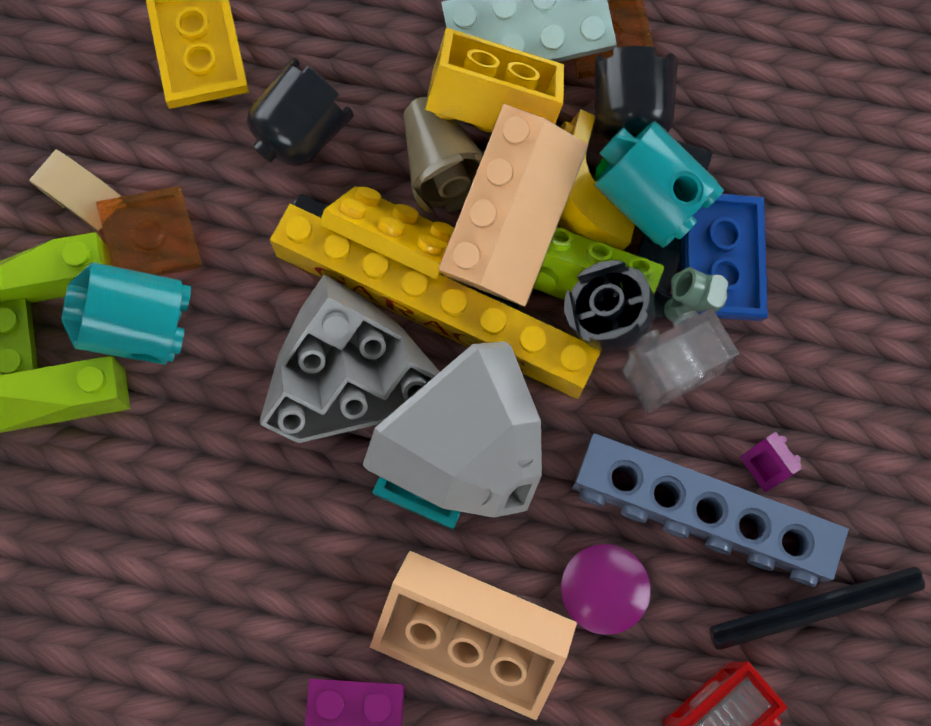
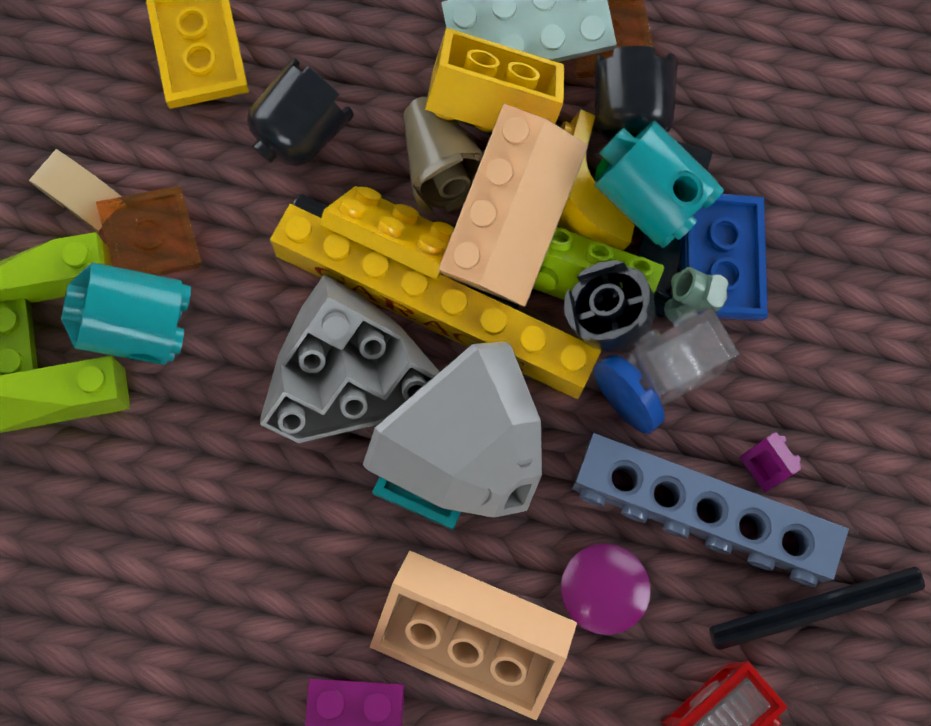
none -> blue tile [593,354,665,434]

